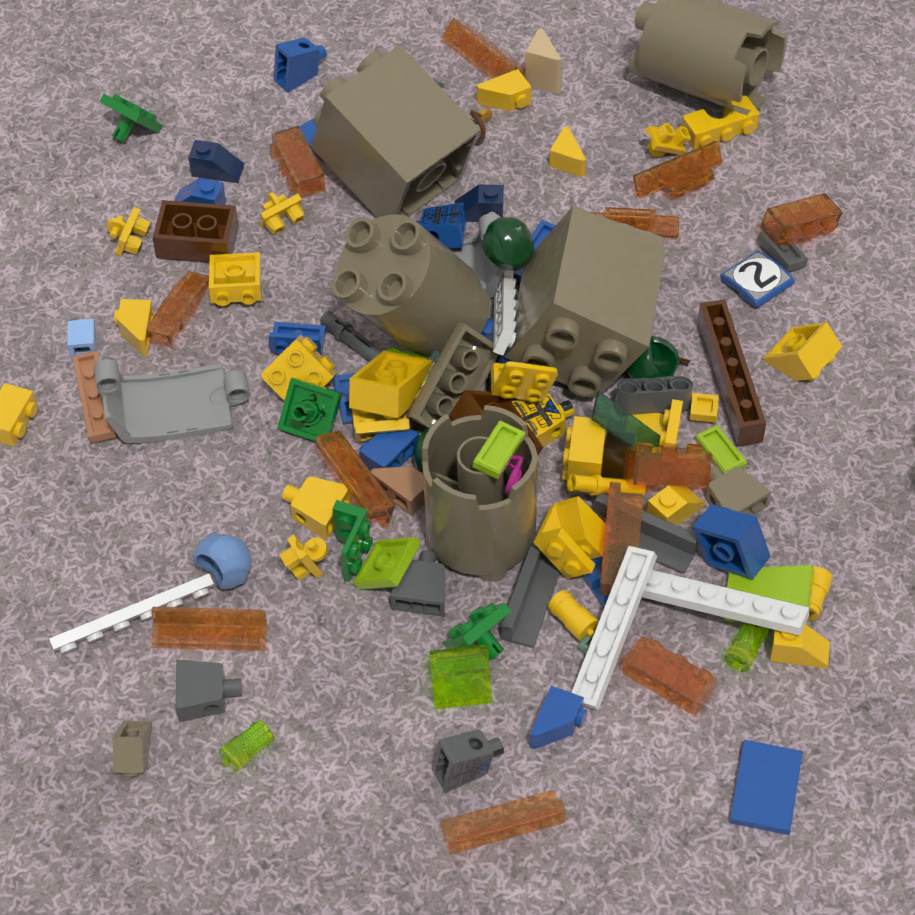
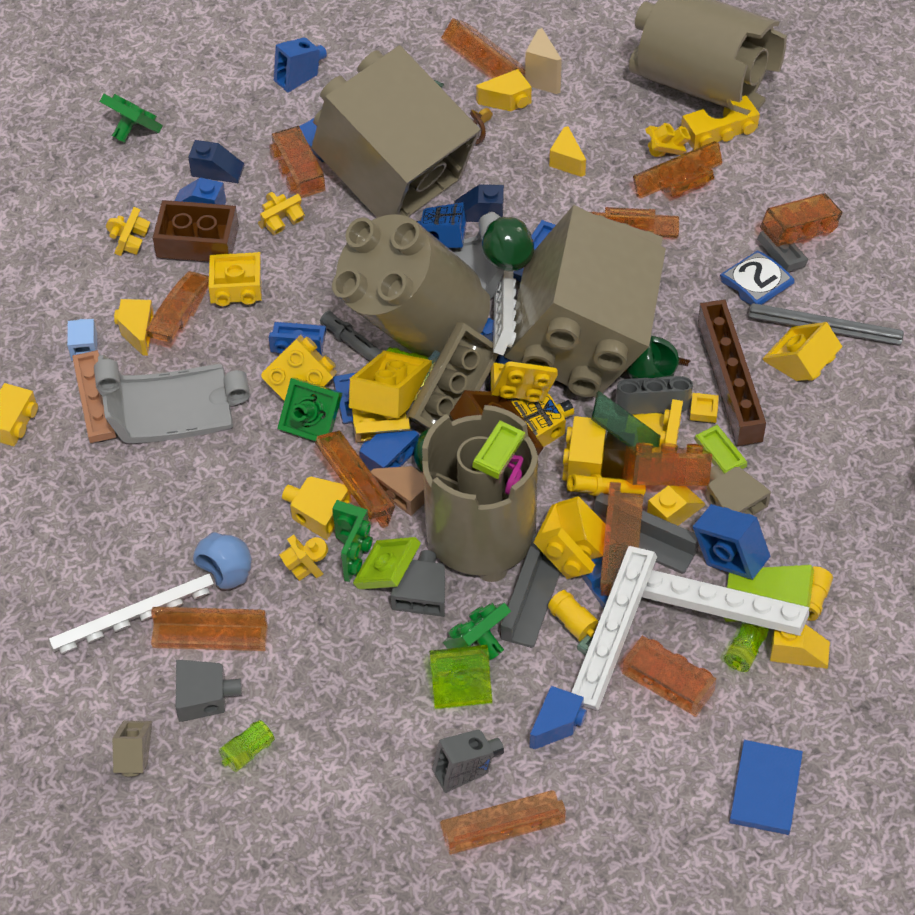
none -> dark grey axle [749,303,904,345]

